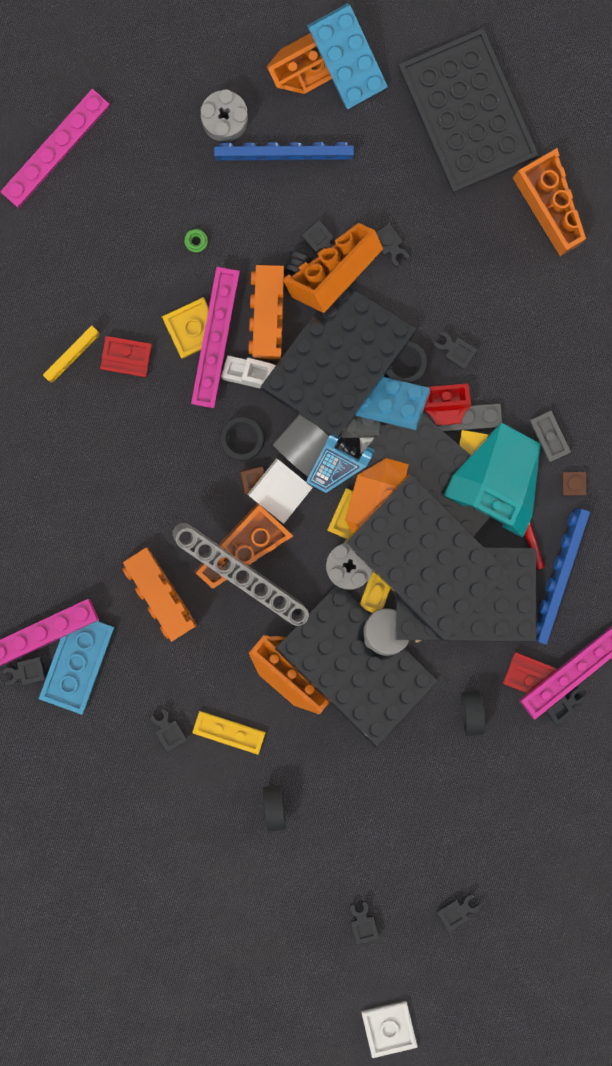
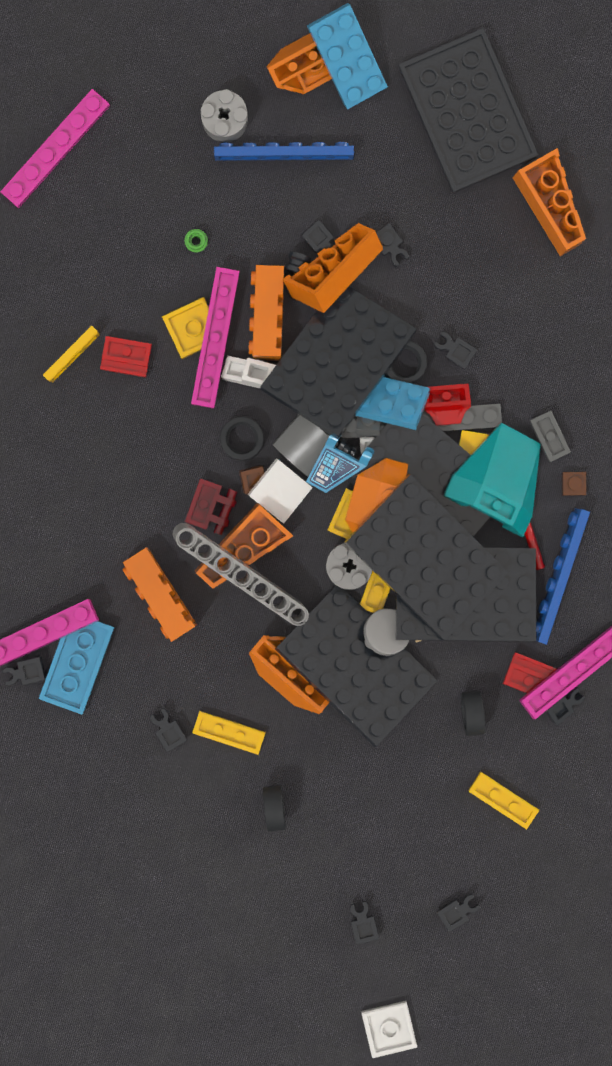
none -> dark red plate [185,478,237,535]
none -> yellow tile [468,771,539,830]

